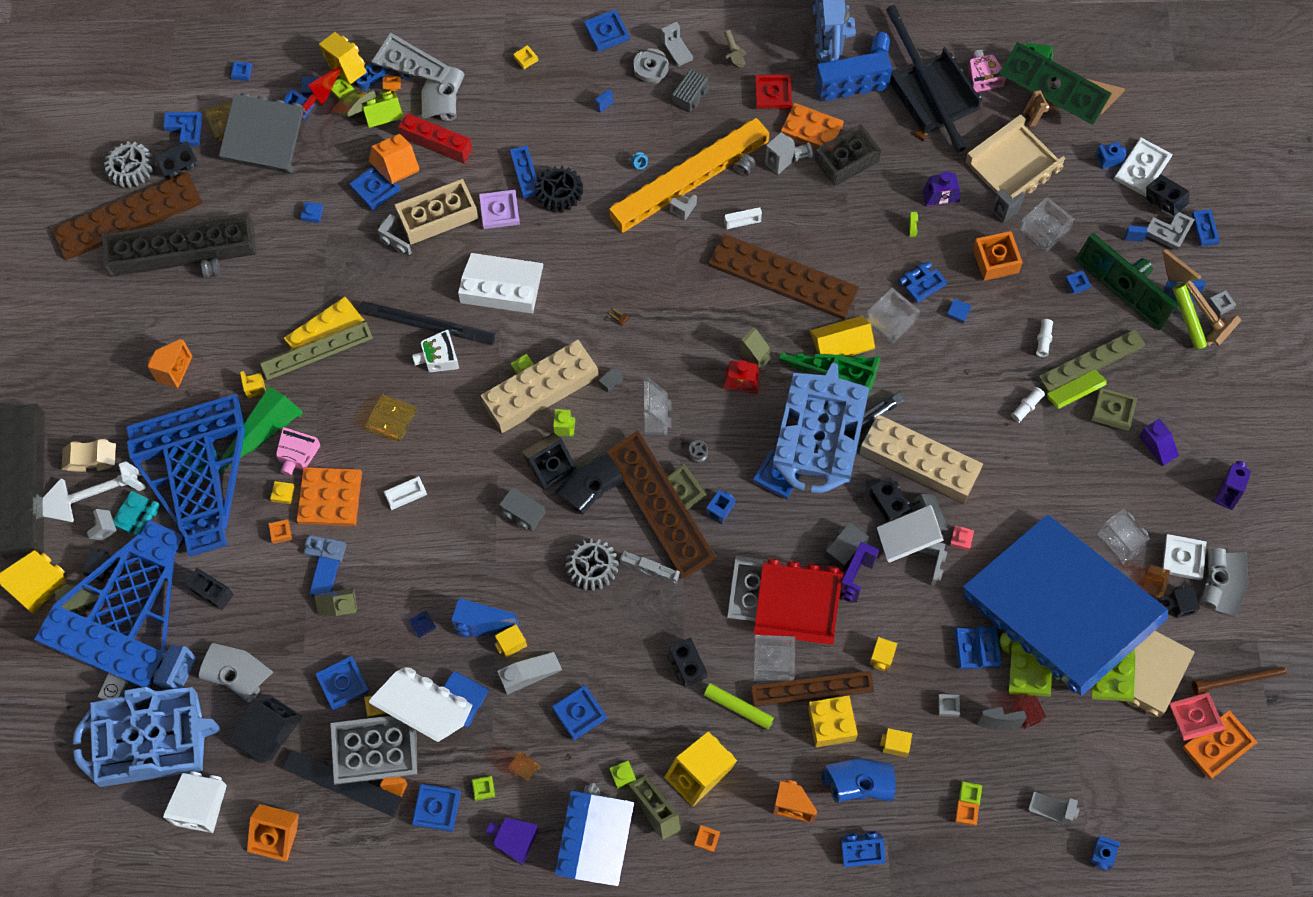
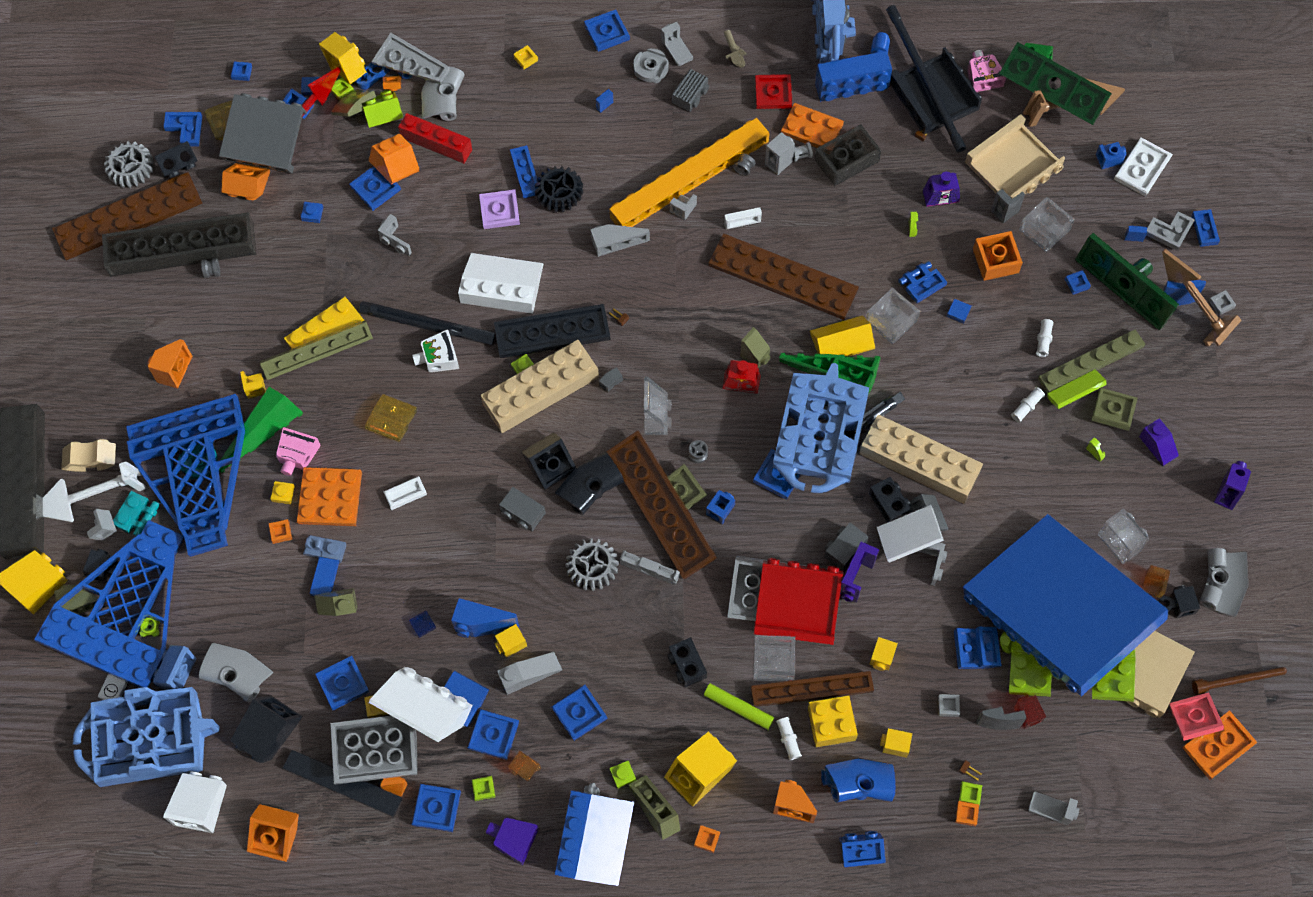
black brick [185,568,234,610] -> none
tan brick [395,179,478,245] -> none
lime brick [554,409,575,437] -> none
dark azure plate [631,152,648,169] -> none
coral tile [950,526,974,551] -> none
blue brick [1089,836,1120,871] -> none
black brick [1146,174,1189,216] -> none
white plate [1161,534,1207,581] -> none
lime piece [1173,283,1207,350] -> none
none -> lime plate [139,618,160,637]
none -> orange slope [222,163,270,200]
none -> blue plate [468,709,519,760]
none -> black plate [494,304,611,358]
none -> light grey slope [590,224,650,257]
none -> white pin [776,717,802,760]
none -> reddish brown piece [958,760,982,781]
none -> lime tile [1086,437,1105,462]

